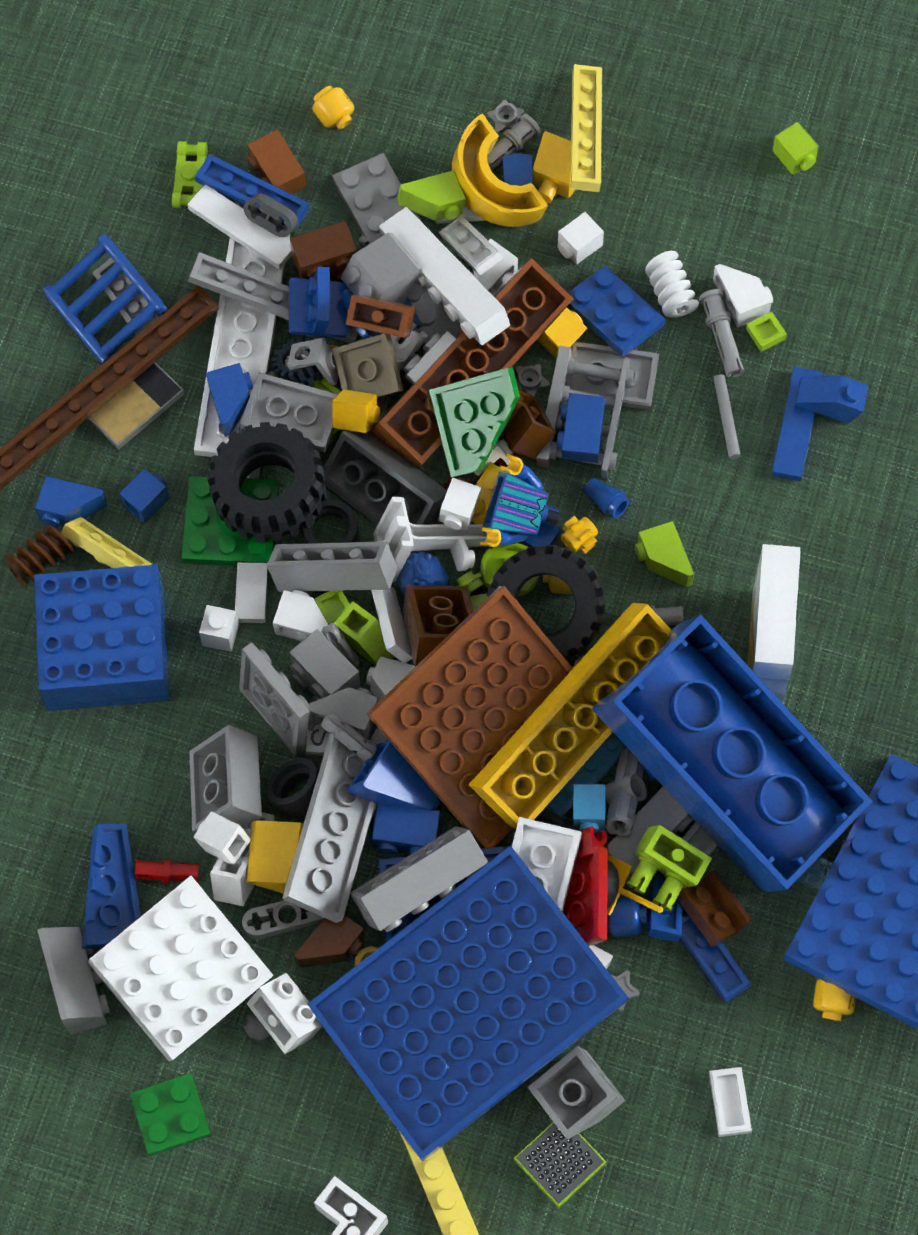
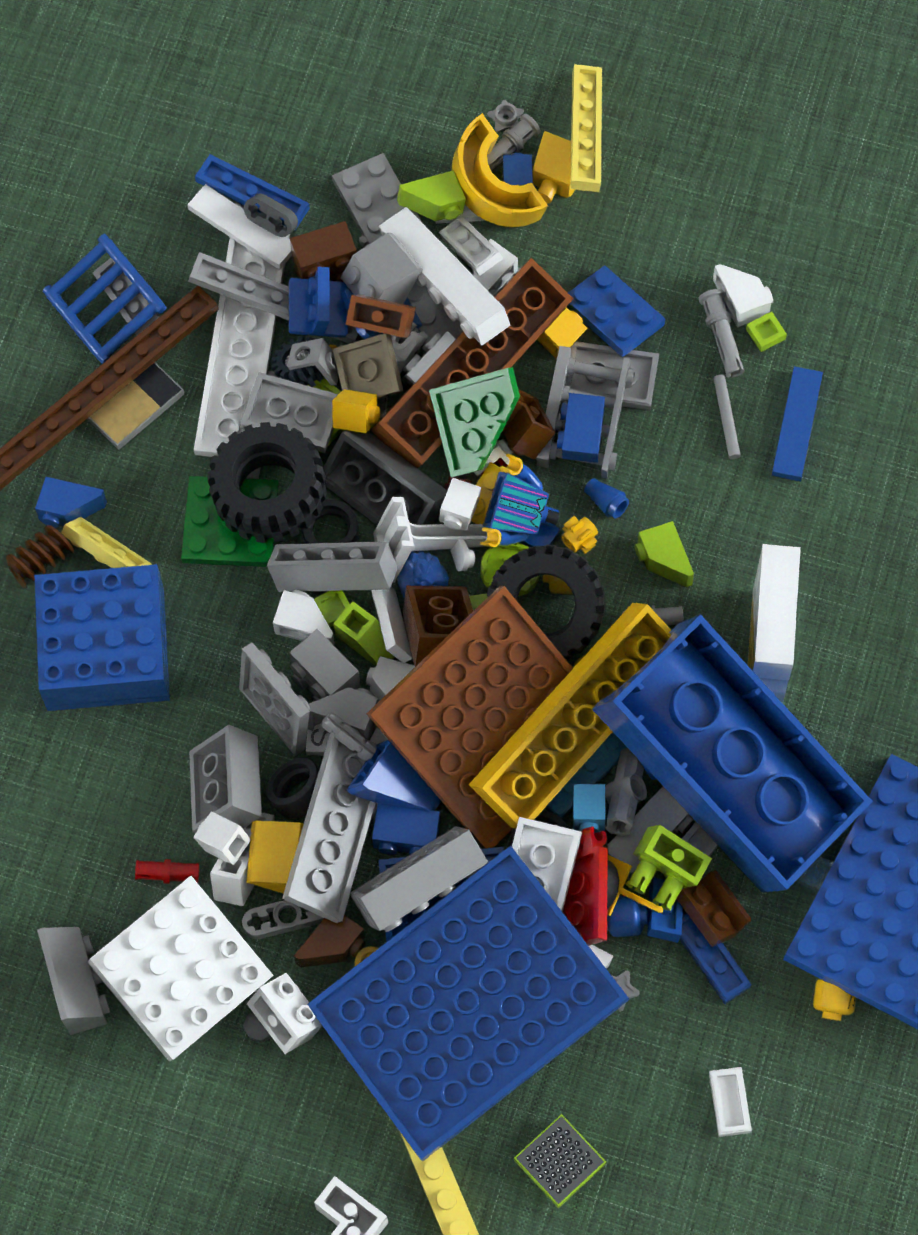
blue wing [82,824,141,949] -> none
blue brick [119,469,169,523] -> none
green plate [130,1073,211,1157] -> none
lime plate [172,141,208,209] -> none
white brick [199,605,239,652] -> none
blue slope [206,363,253,437] -> none
white tile [235,562,268,623] -> none
dark orange brick [246,130,307,194] -> none
yellow head [312,86,354,130] -> none
light grey axle [321,623,359,668] -> none
lime plate [456,571,484,594] -> none
light grey plate [516,364,550,396] -> none
light grey slope [527,1046,625,1139] -> none
white brick [557,212,604,265] -> none
white piece [645,250,699,318] -> none
lime brick [772,122,819,175] -> none
blue slope [795,376,868,424] -> none

